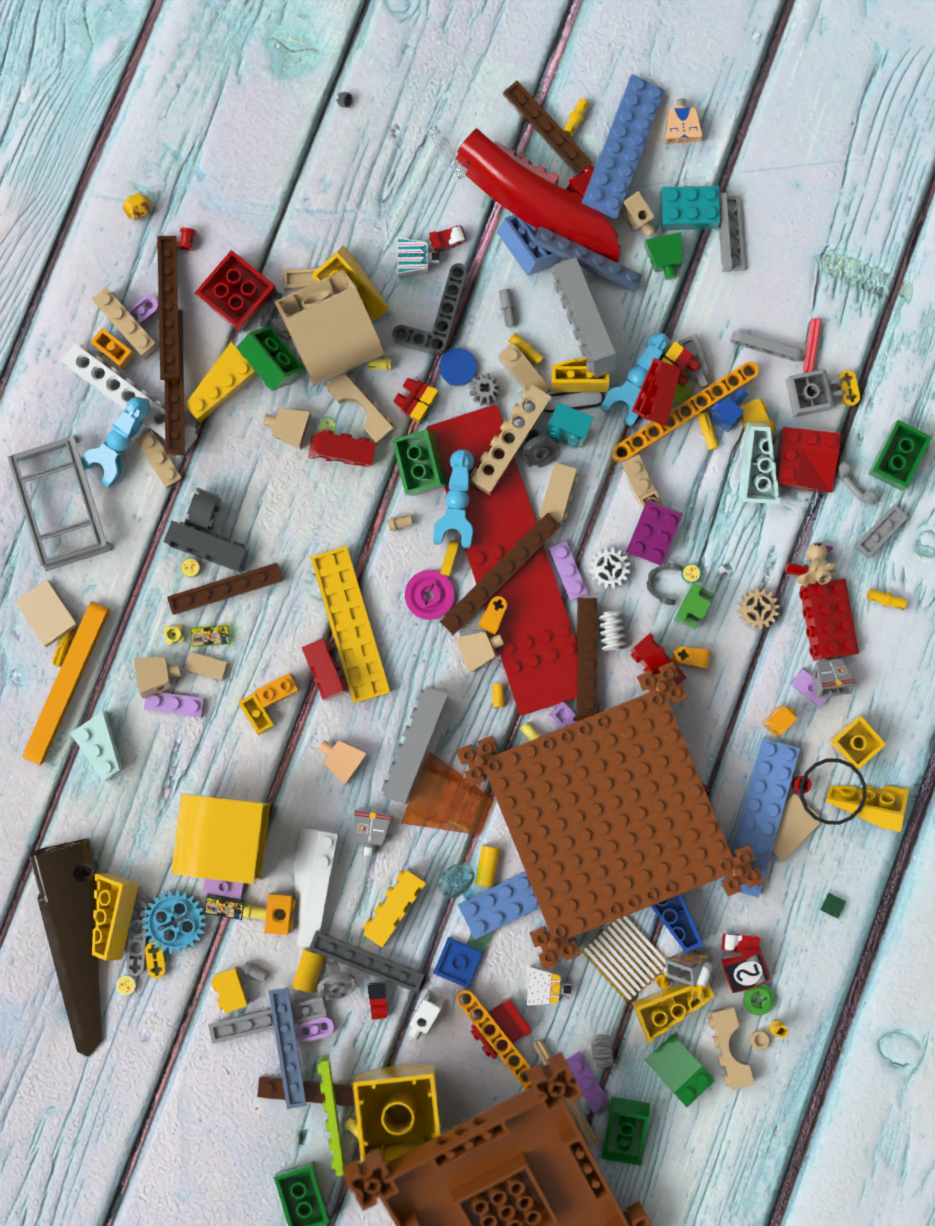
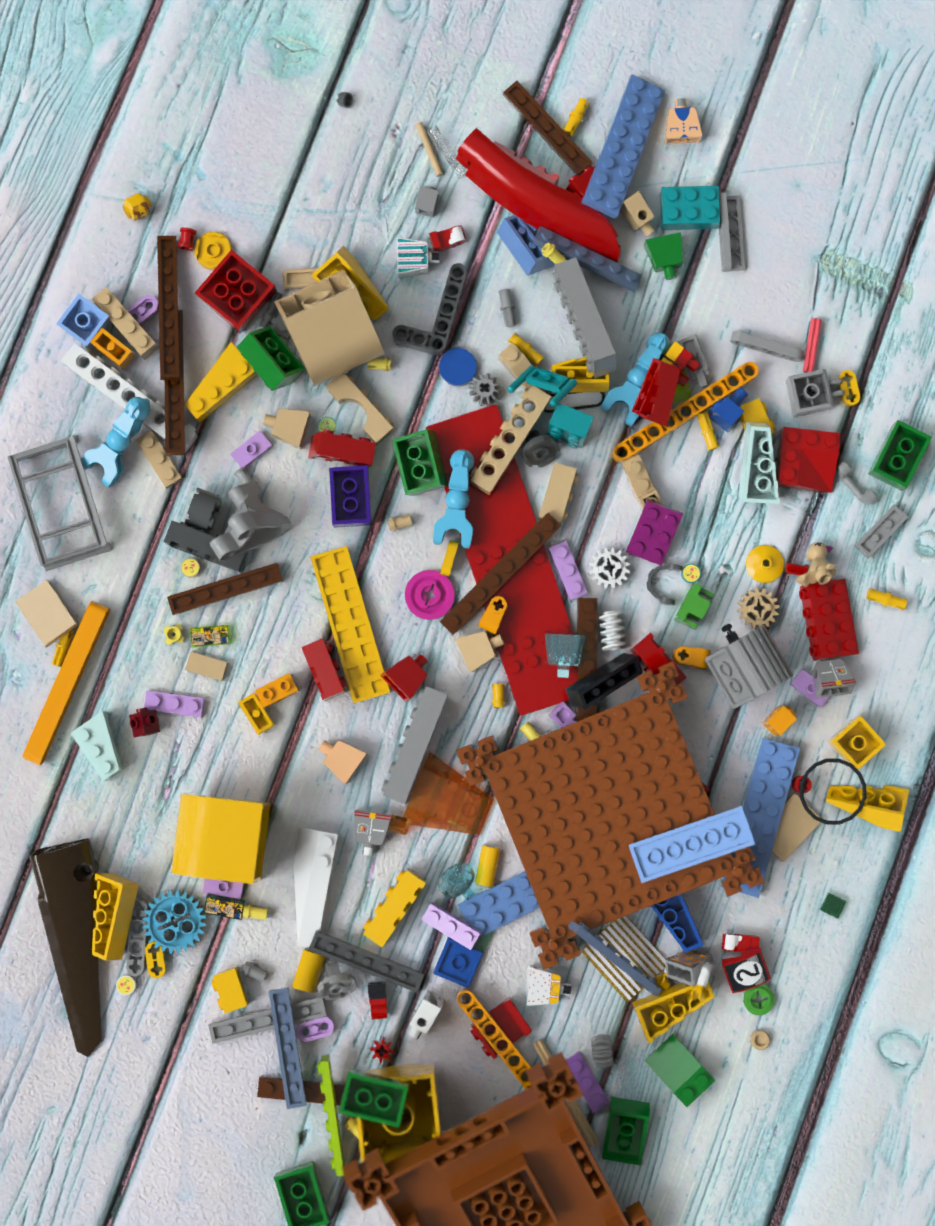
tan torso [134,657,181,699] -> none
light orange brick [264,893,296,935] -> none
hips [393,378,438,424] -> none
tan arch [708,1005,755,1091] -> none
yellow axle [768,1020,788,1038] -> none
none -> light blue slope [56,293,110,350]
none -> dark red brick [129,707,160,738]
none -> yellow tile [194,232,232,270]
none -> light grey connector [210,467,292,561]
none -> lavender plate [230,431,272,468]
none -> dark purple brick [329,465,372,528]
none -> green brick [339,1069,409,1127]
none -> red gear [370,1037,394,1063]
none -> red torso [380,654,427,701]
none -> clear orange slope [388,814,411,835]
none -> tan bar [415,122,443,177]
none -> light grey brick [415,185,439,217]
none -> lavender plate [421,902,482,950]
none -> teal plate [507,366,577,407]
none -> light yellow pin [542,243,565,264]
none -> clear light blue torso [545,634,586,678]
none -> black brick [565,653,643,710]
none -> sand blue plate [568,921,661,997]
none -> light blue plate [628,806,755,883]
none -> light grey piece [704,623,794,709]
none -> yellow dish [746,545,784,583]

